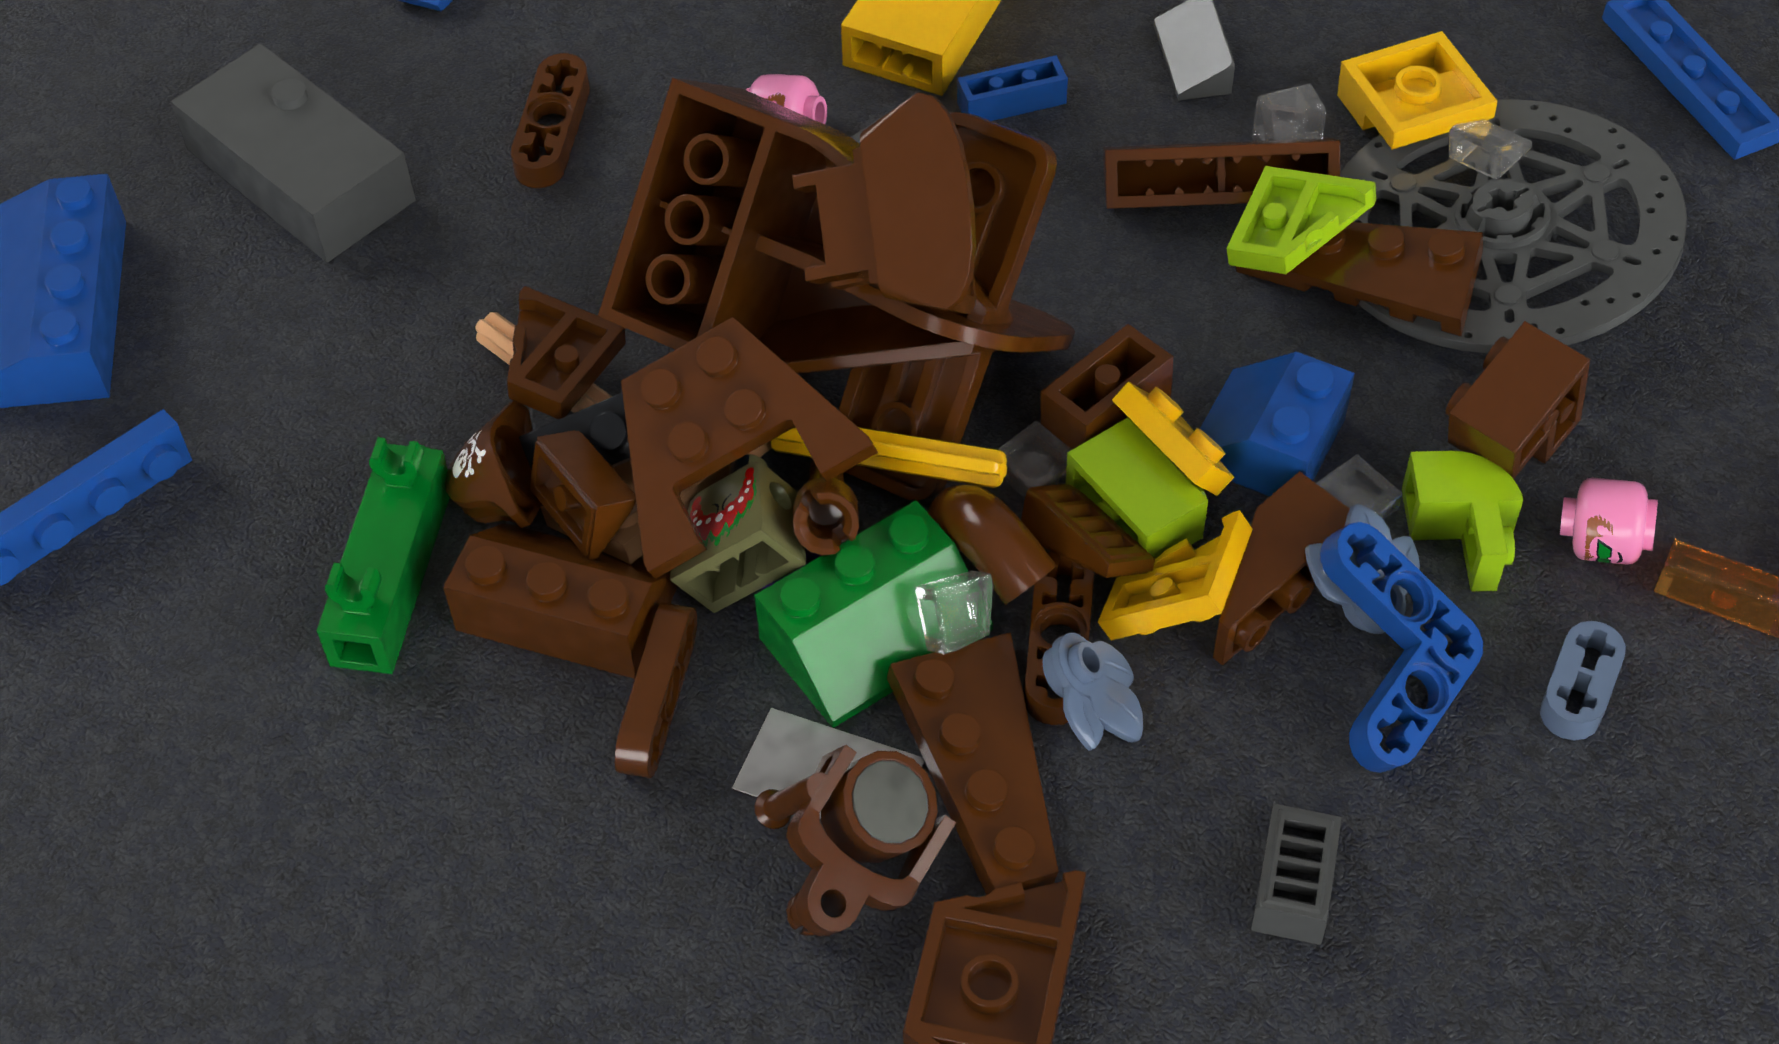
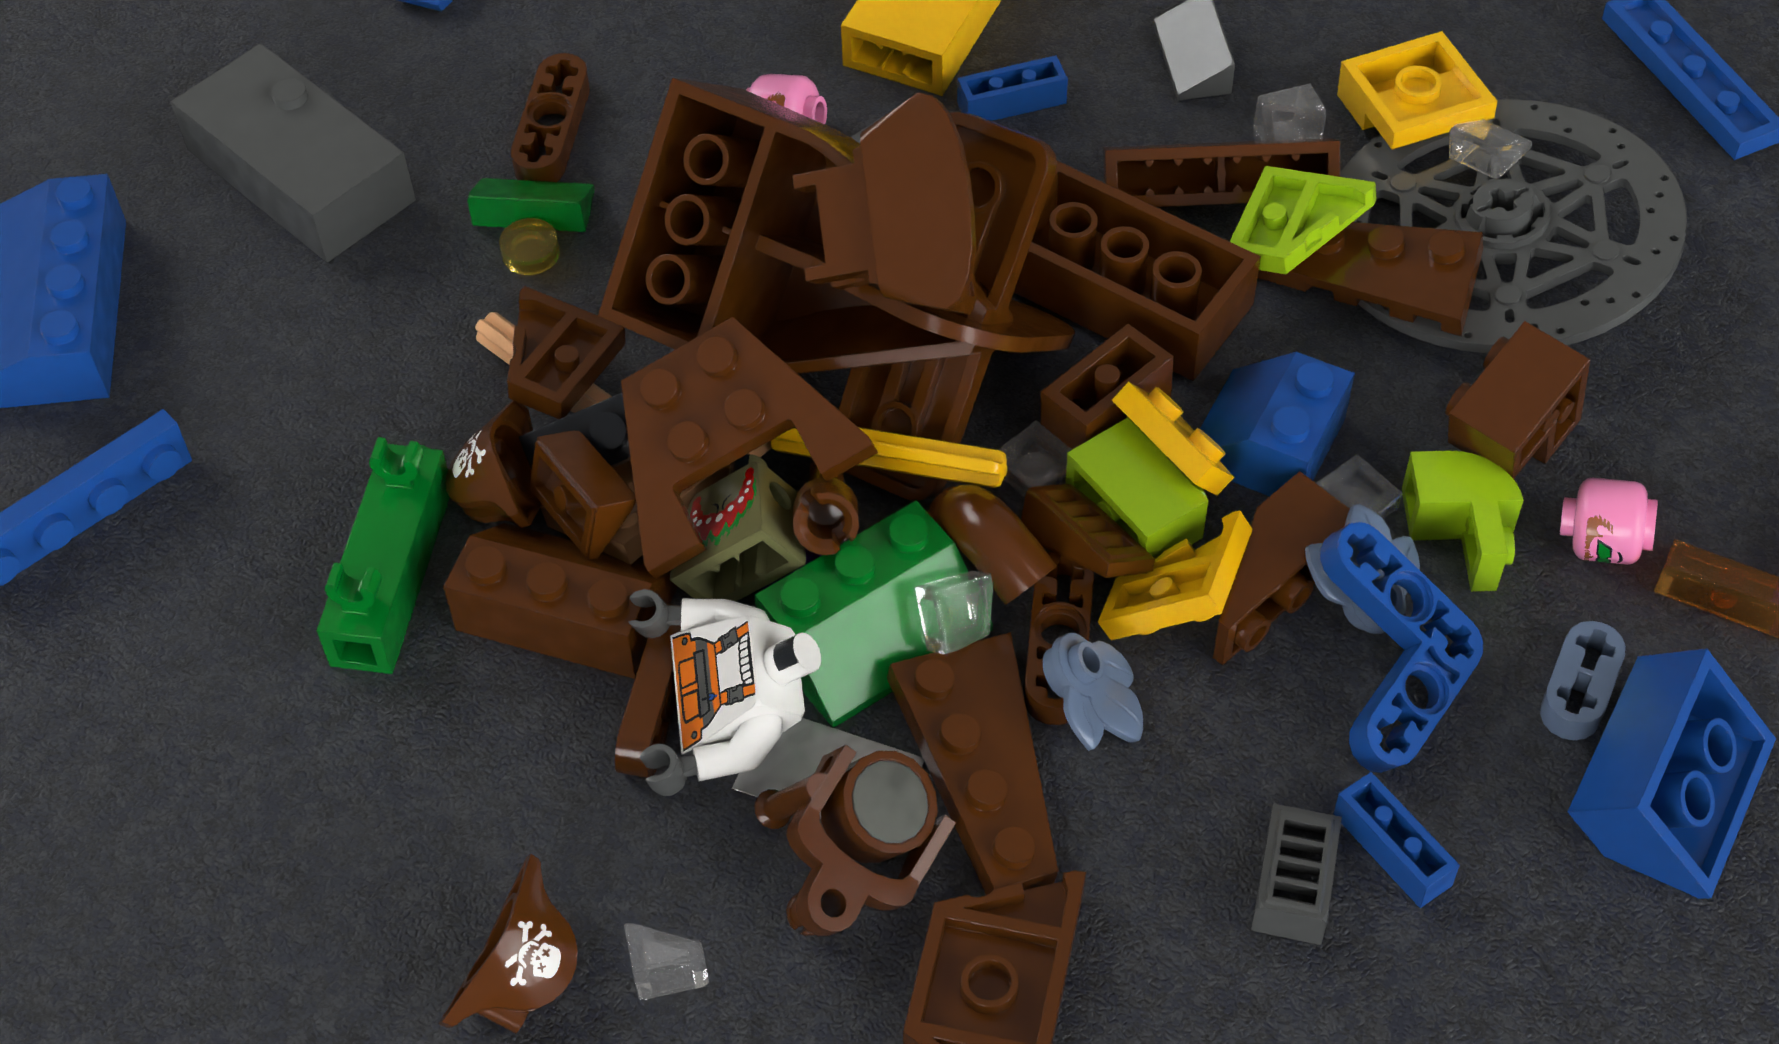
none -> reddish brown hat [438,854,578,1034]
none -> green slope [467,178,595,232]
none -> clear yellow tile [499,218,560,275]
none -> clear slope [624,923,709,1000]
none -> torso [628,589,821,796]
none -> reddish brown brick [1014,160,1261,381]
none -> blue piece [1333,772,1460,908]
none -> blue slope [1567,648,1776,899]

